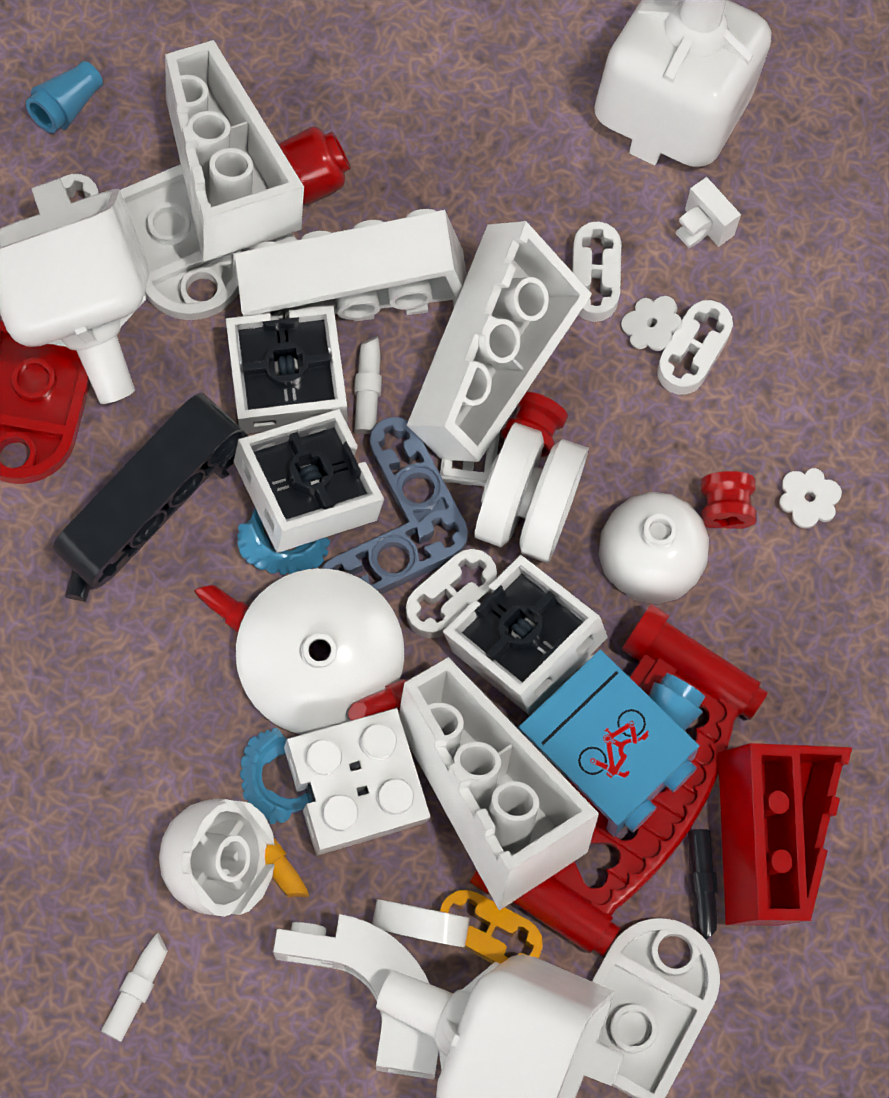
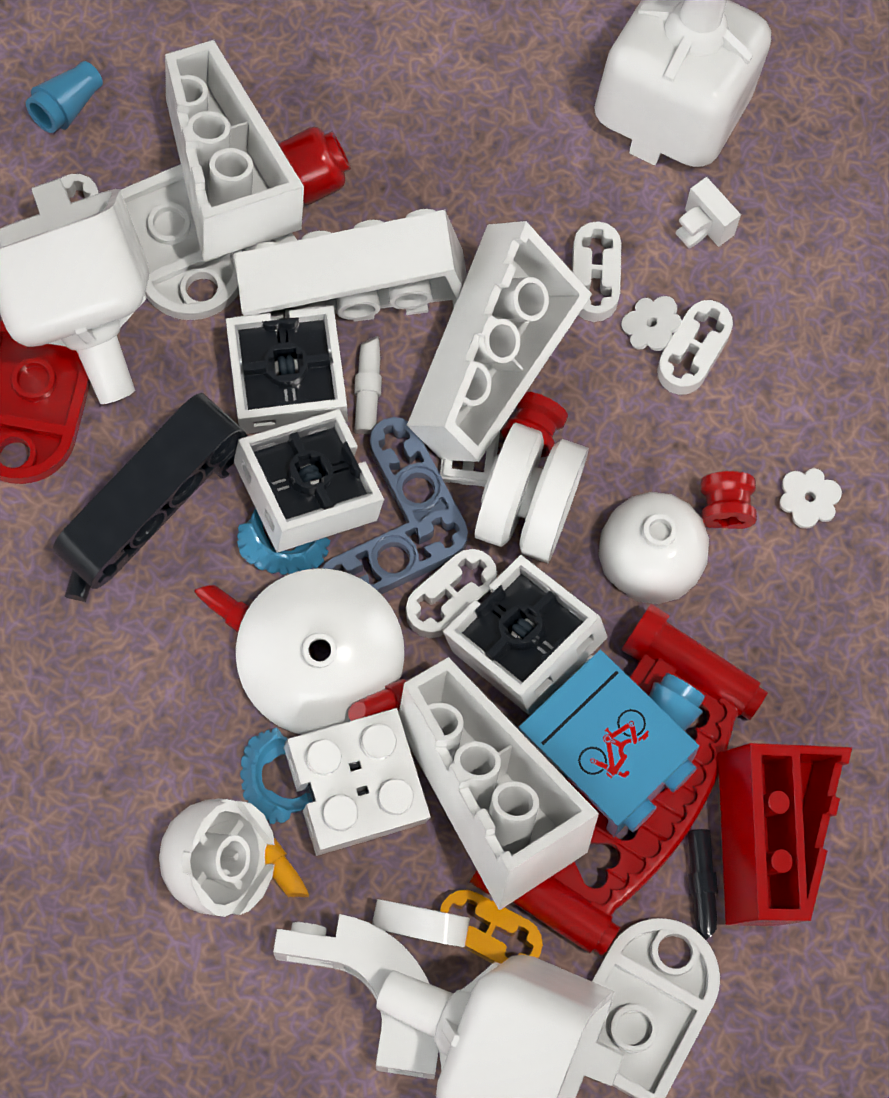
white piece [101,933,168,1042] -> none

